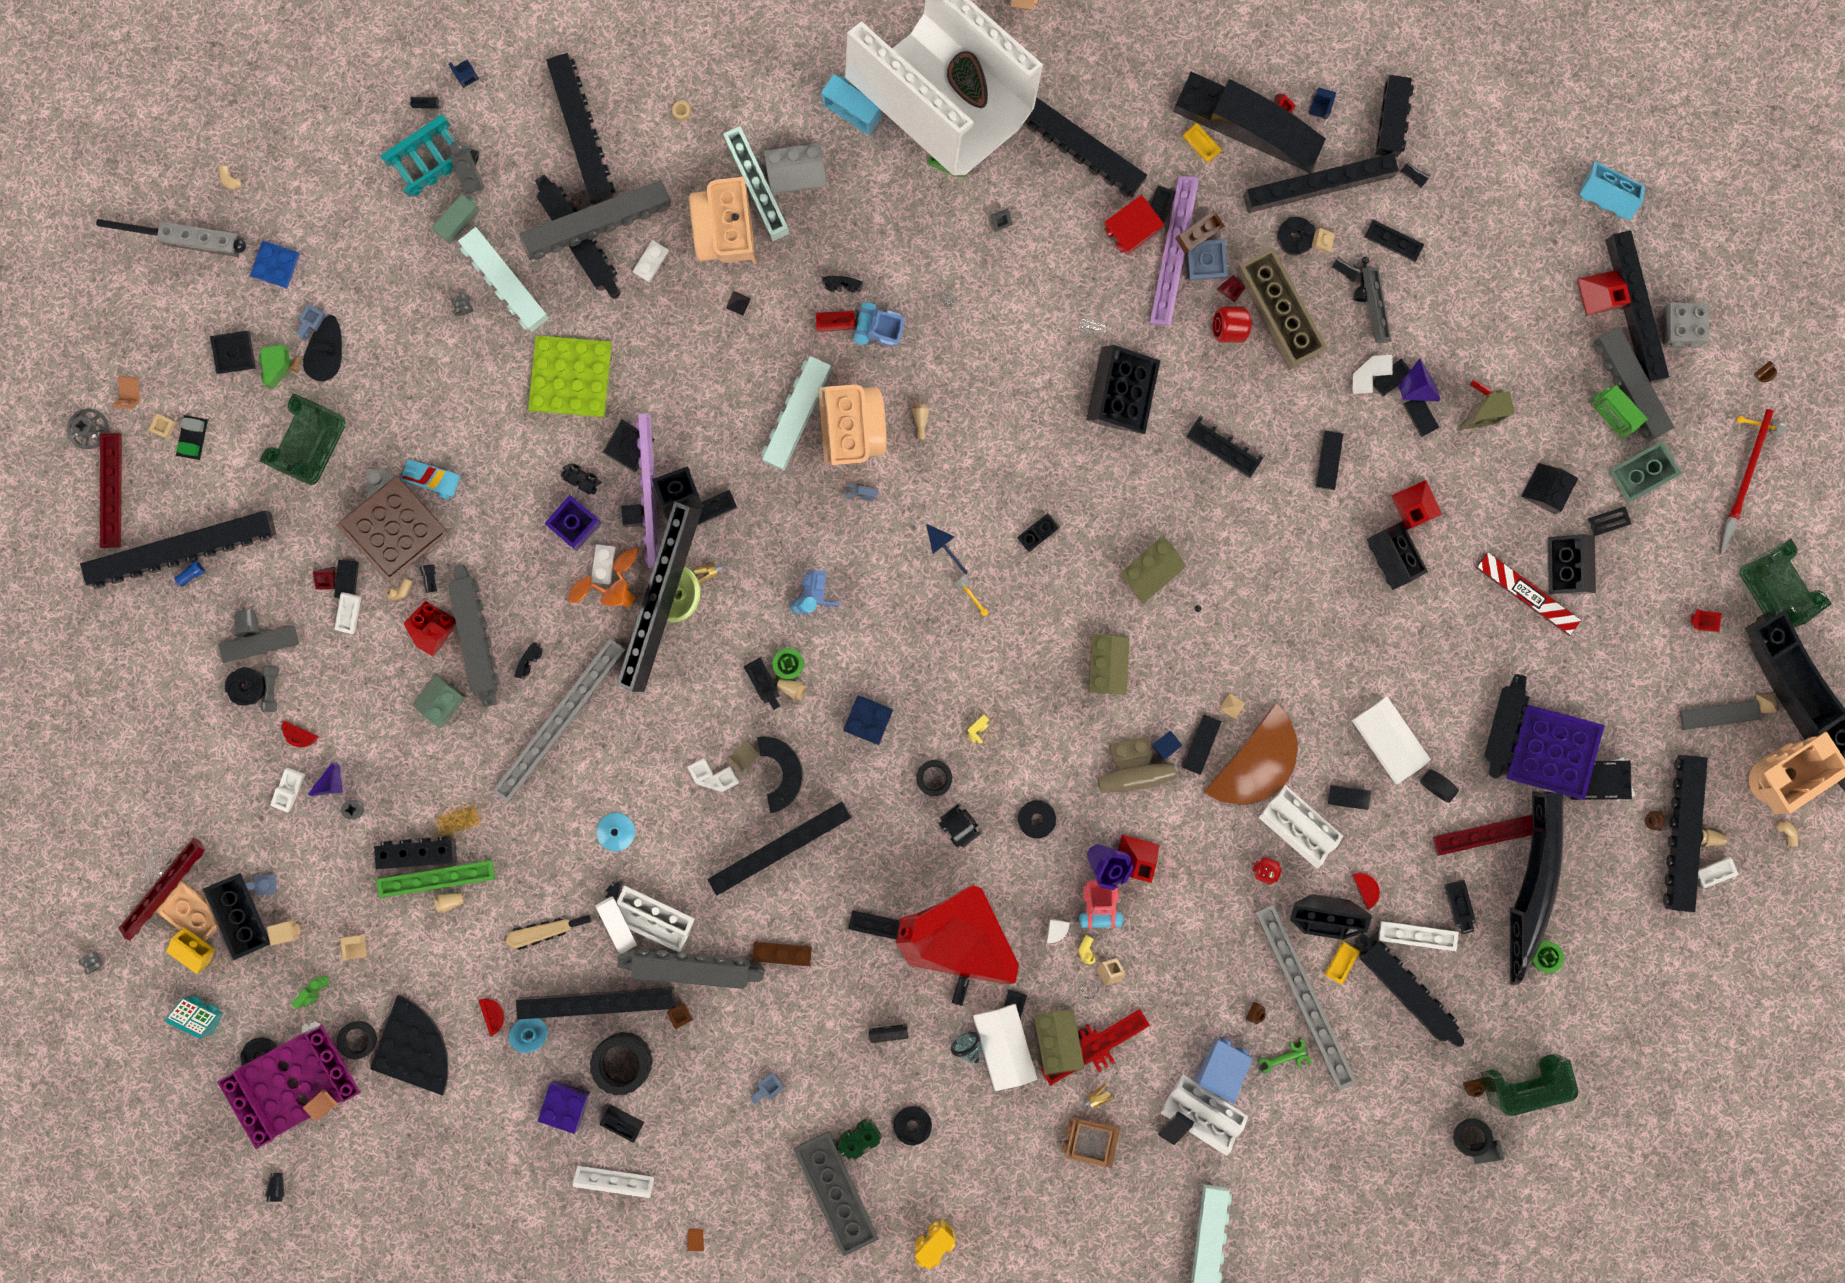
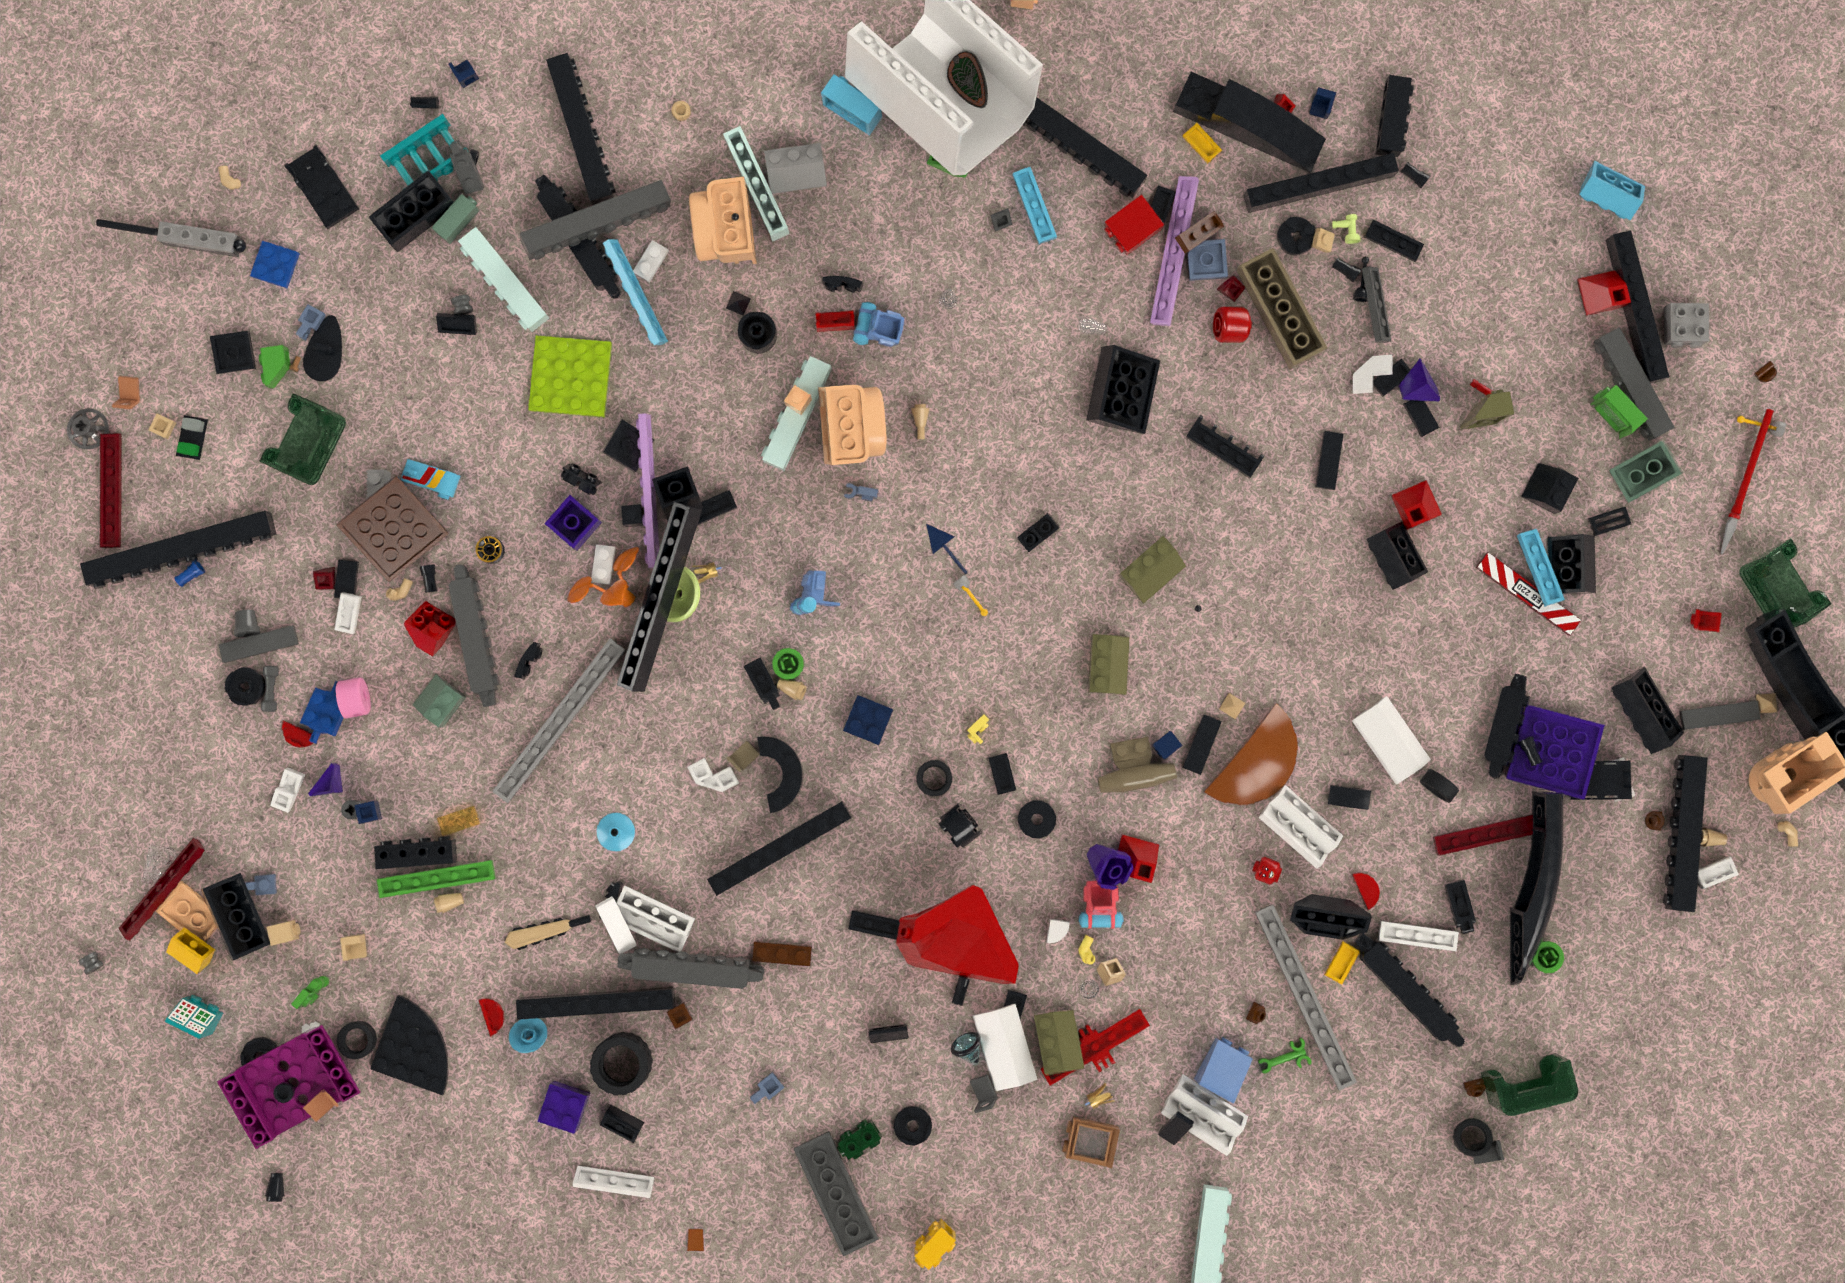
none -> black tile [273,1082,295,1103]
none -> black hinge [284,144,359,229]
none -> blue plate [300,681,344,744]
none -> bright pink piece [336,677,371,719]
none -> dark blue panel [354,801,382,824]
none -> black slope [369,170,454,252]
none -> black tile [436,313,477,335]
none -> wheel [475,536,505,564]
none -> medium azure plate [603,239,668,345]
none -> black brick [738,312,777,354]
none -> light nougat brick [784,385,812,415]
none -> dark grey bracket [970,1075,998,1113]
none -> black tile [988,753,1016,795]
none -> medium azure plate [1012,167,1057,245]
none -> yellowish green piece [1332,214,1360,244]
none -> medium azure plate [1517,529,1565,607]
none -> black pin [1518,736,1543,766]
none -> black slope [1611,667,1684,754]

